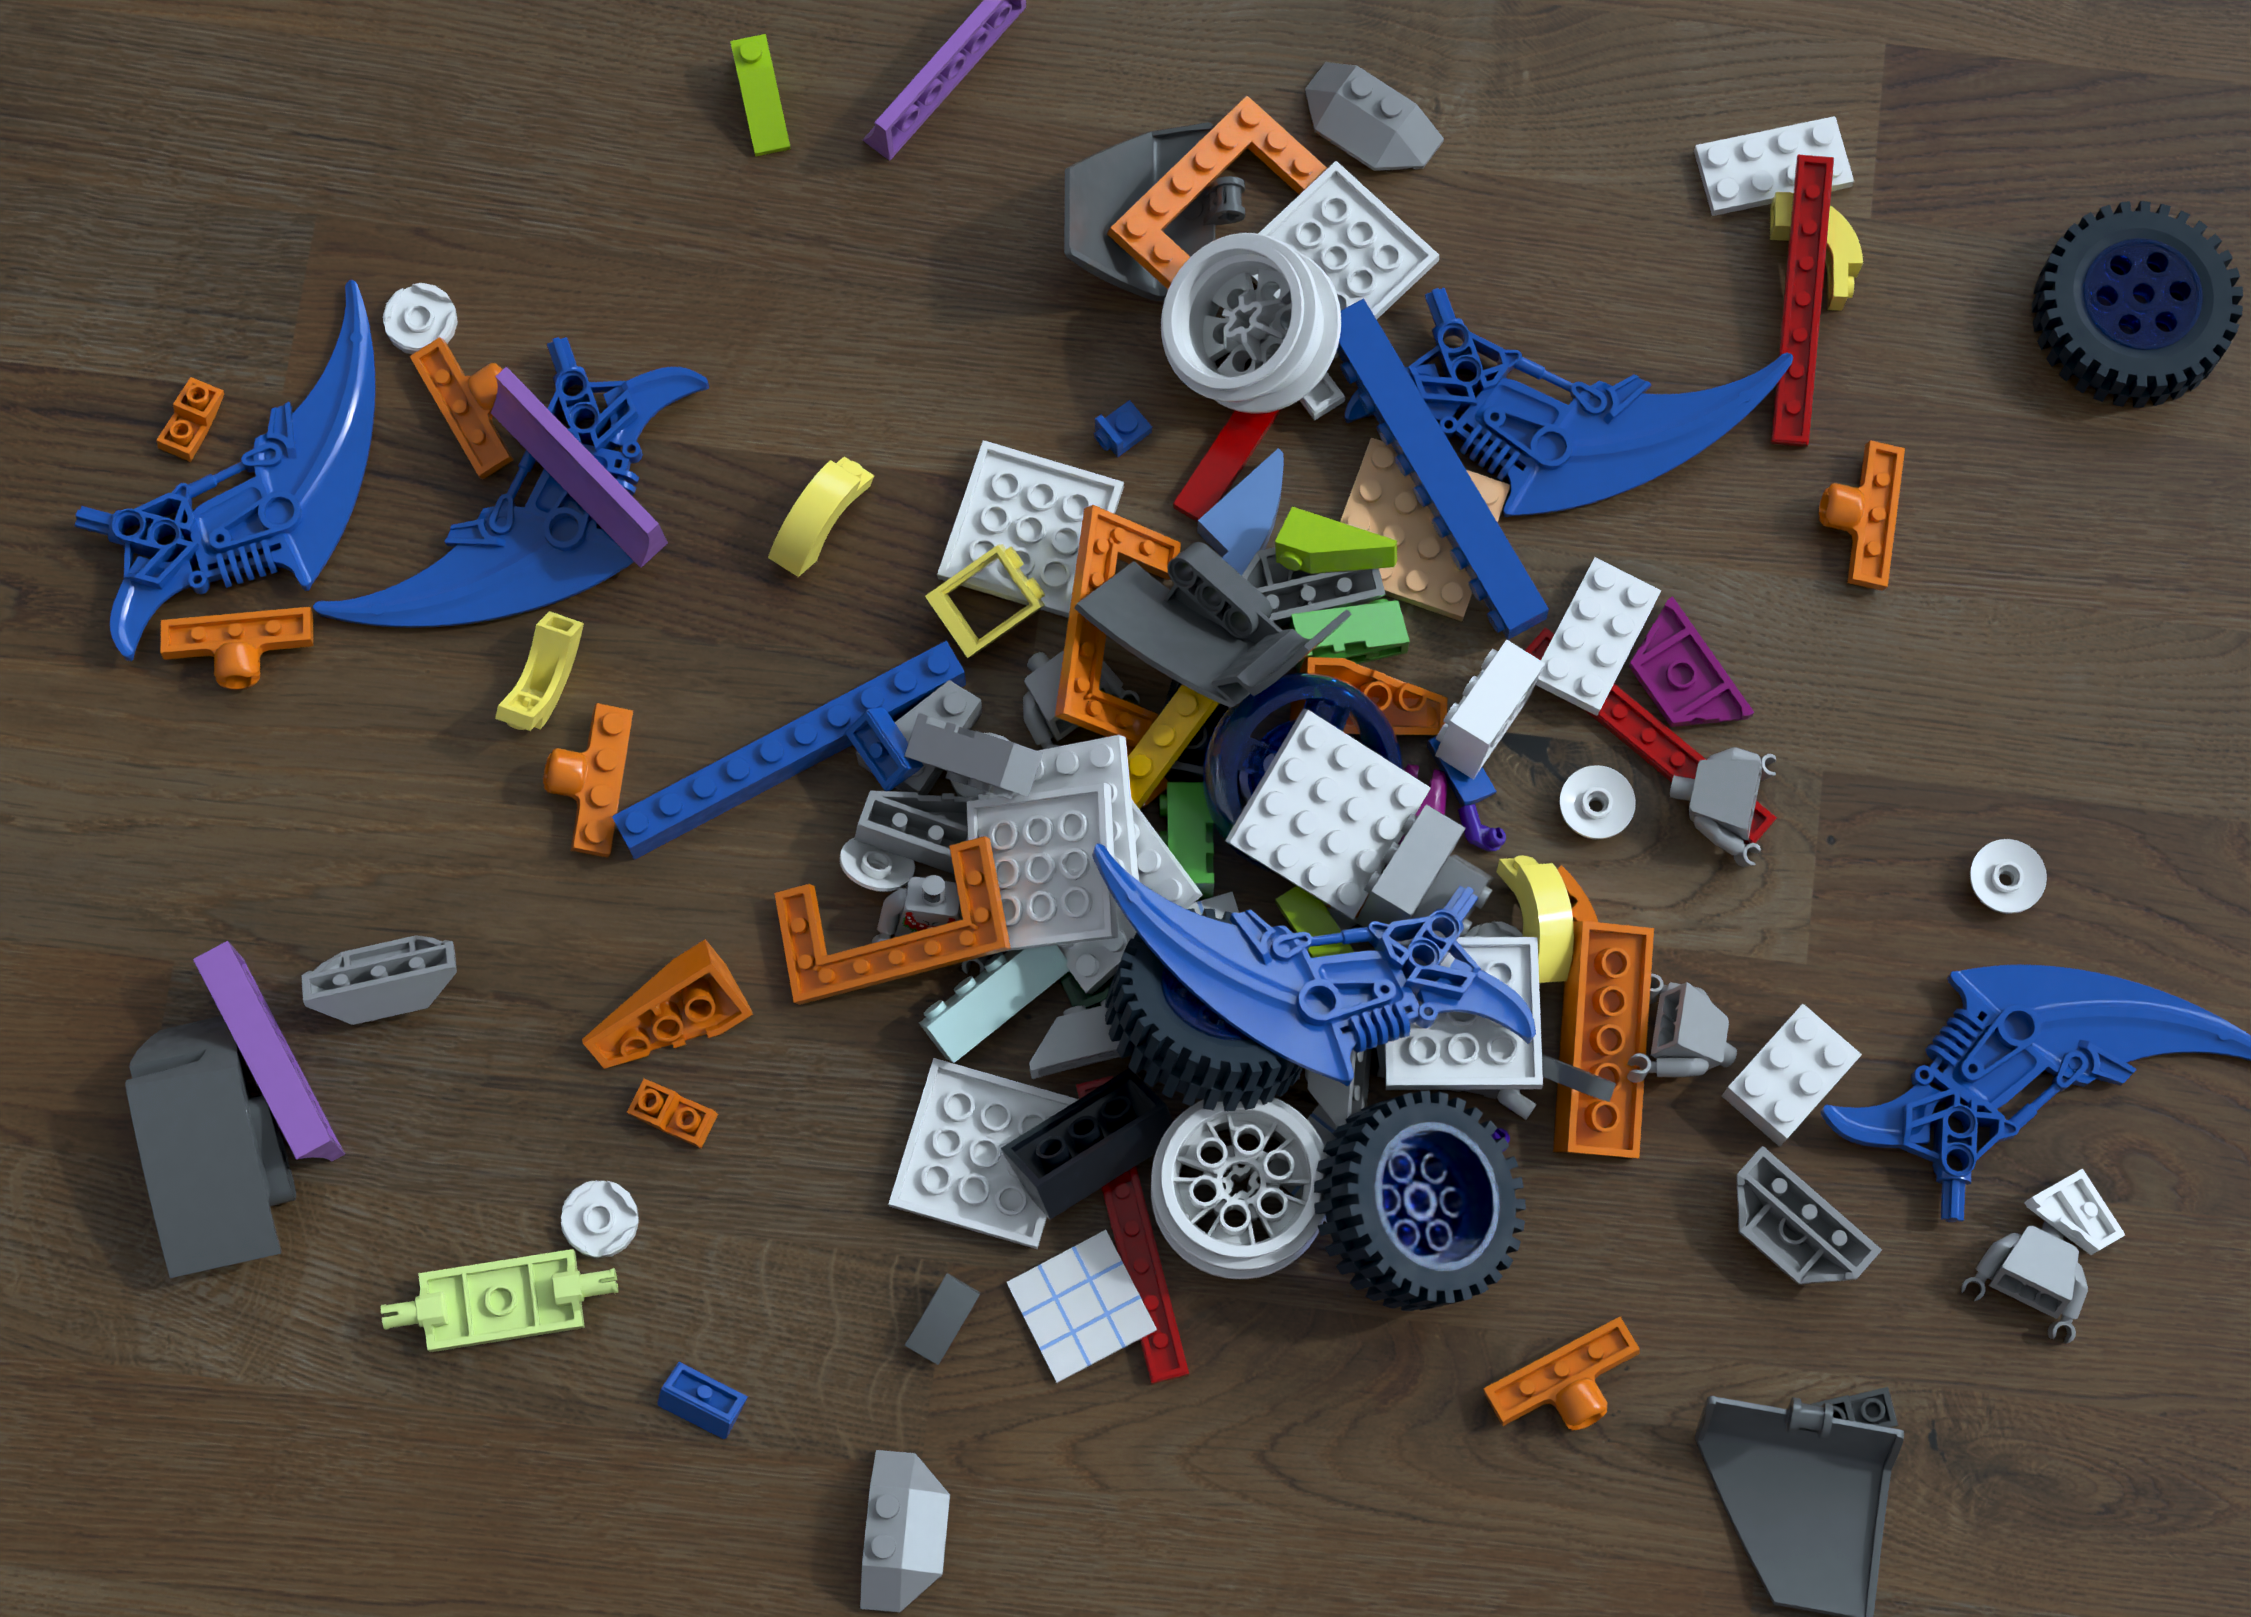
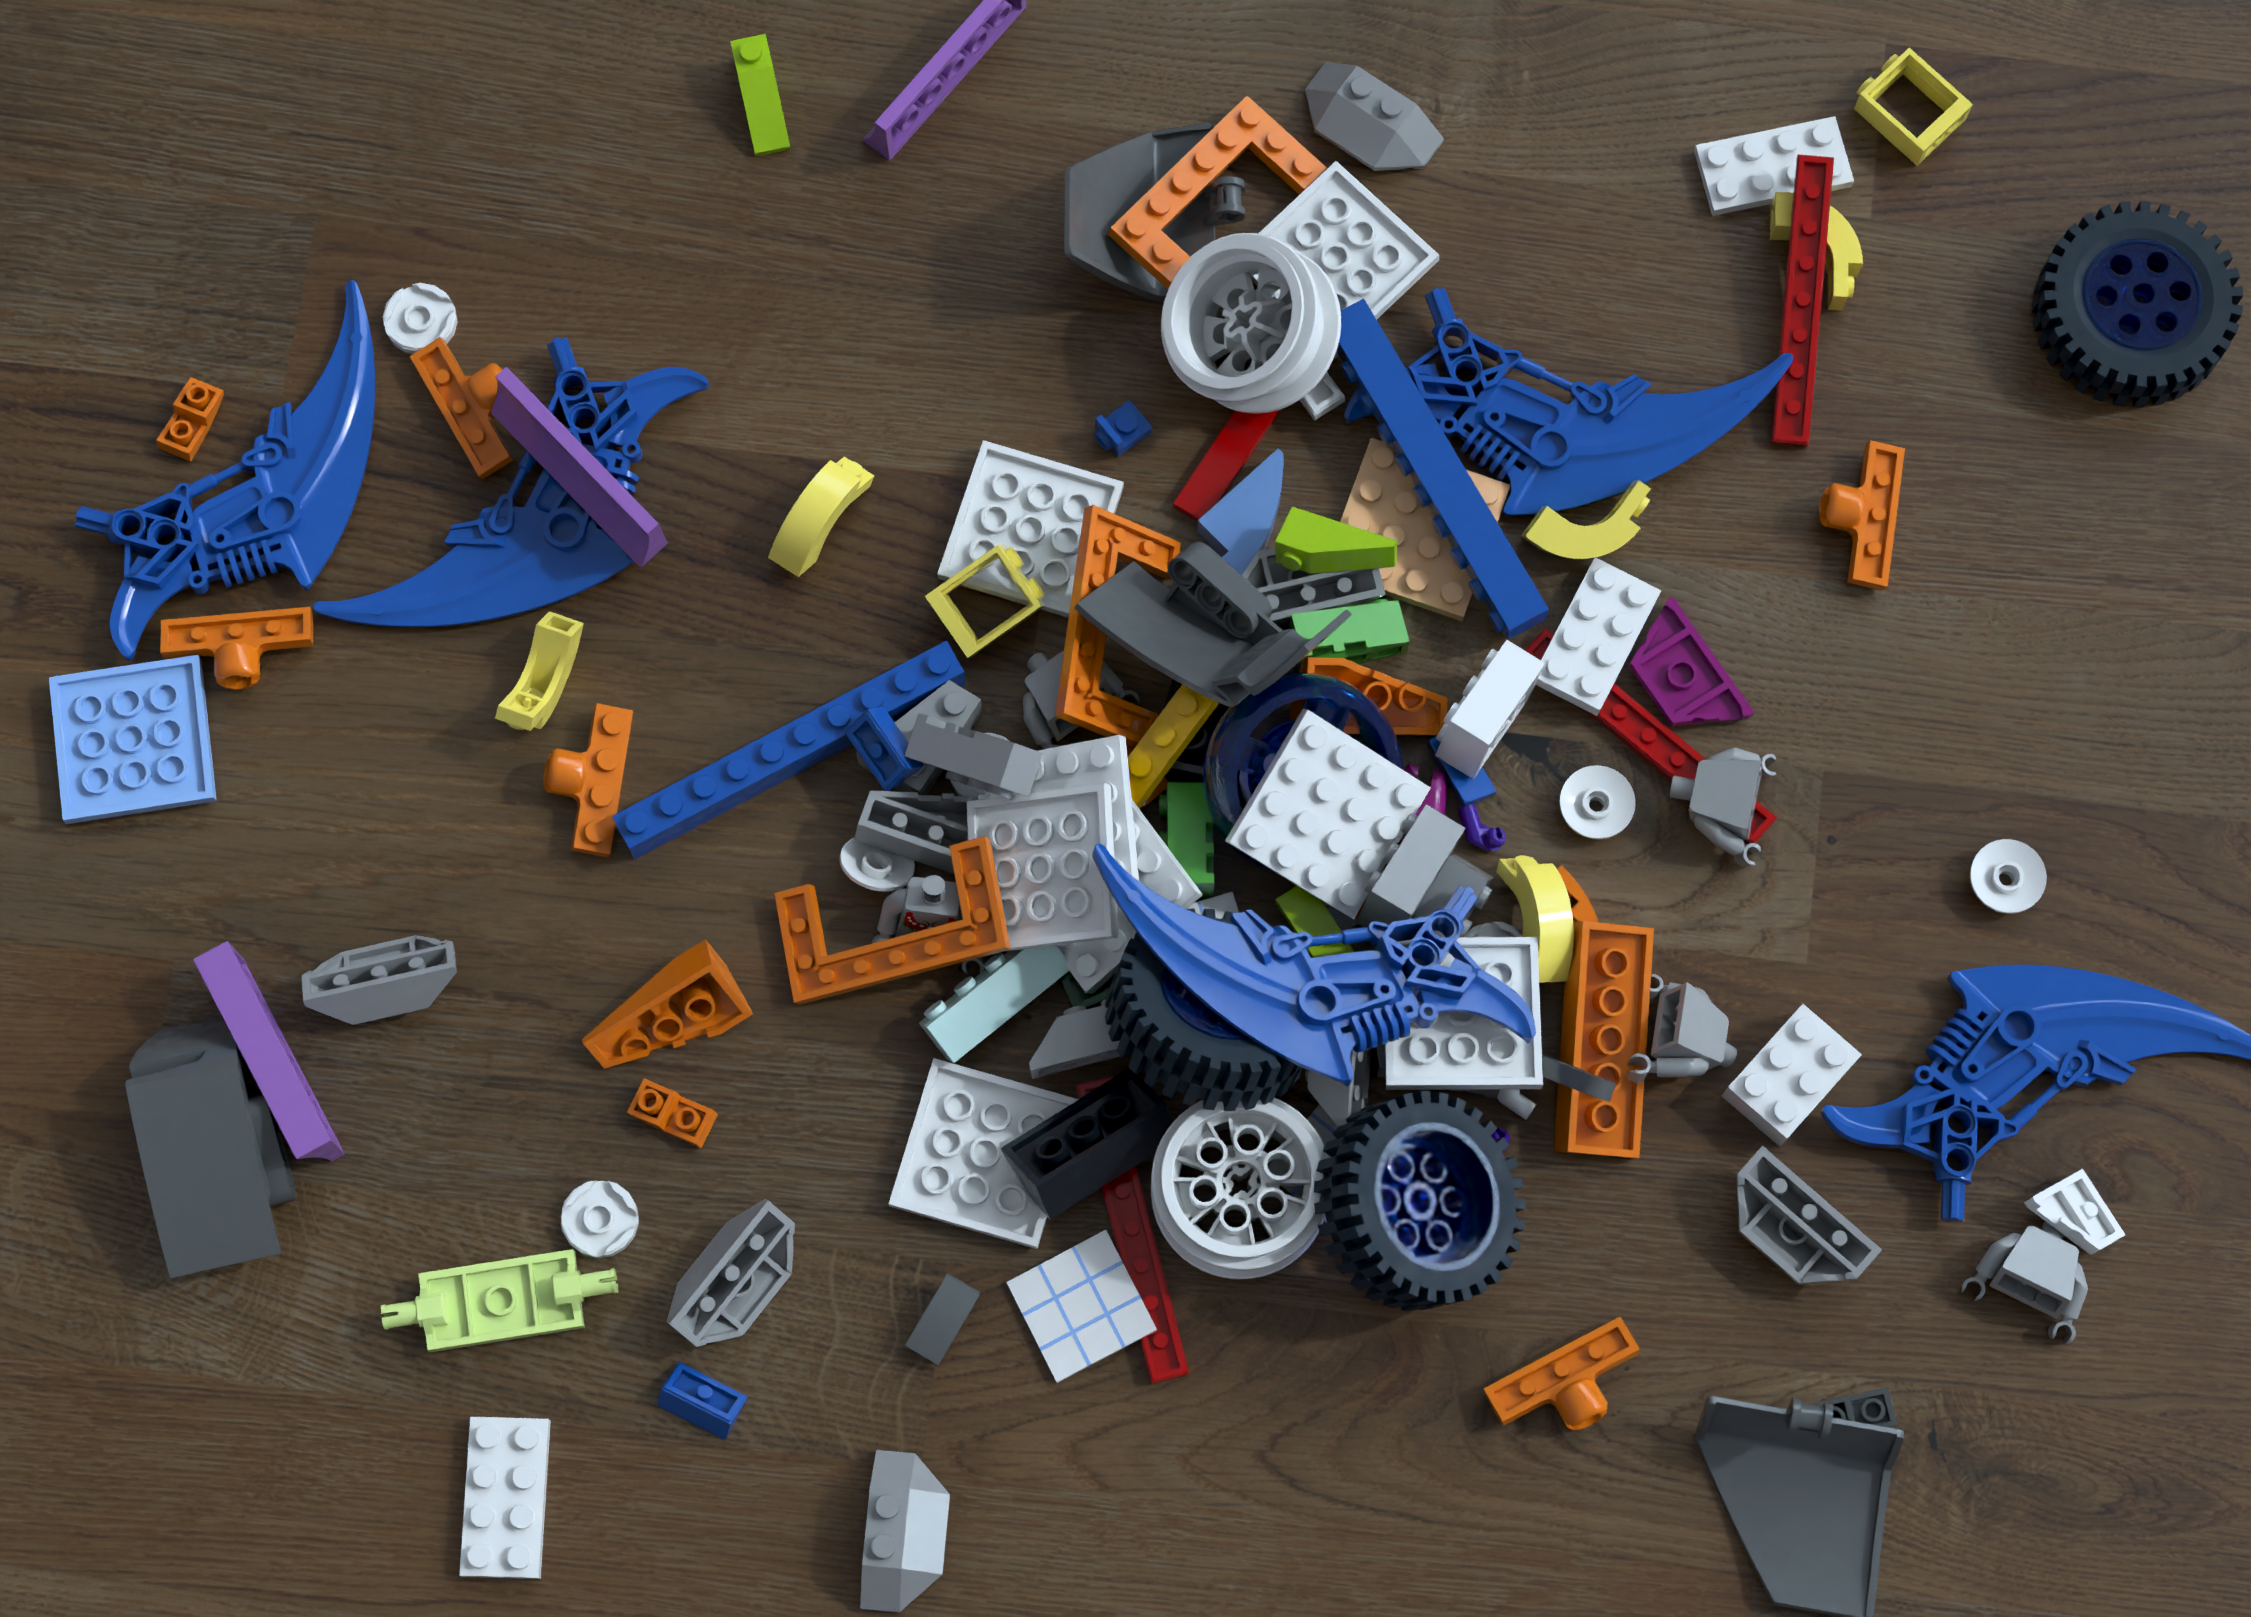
none -> light blue plate [49,655,217,824]
none -> white plate [459,1417,551,1579]
none -> light grey wedge [667,1199,795,1347]
none -> light yellow arch [1521,480,1651,559]
none -> light yellow window [1854,48,1973,166]

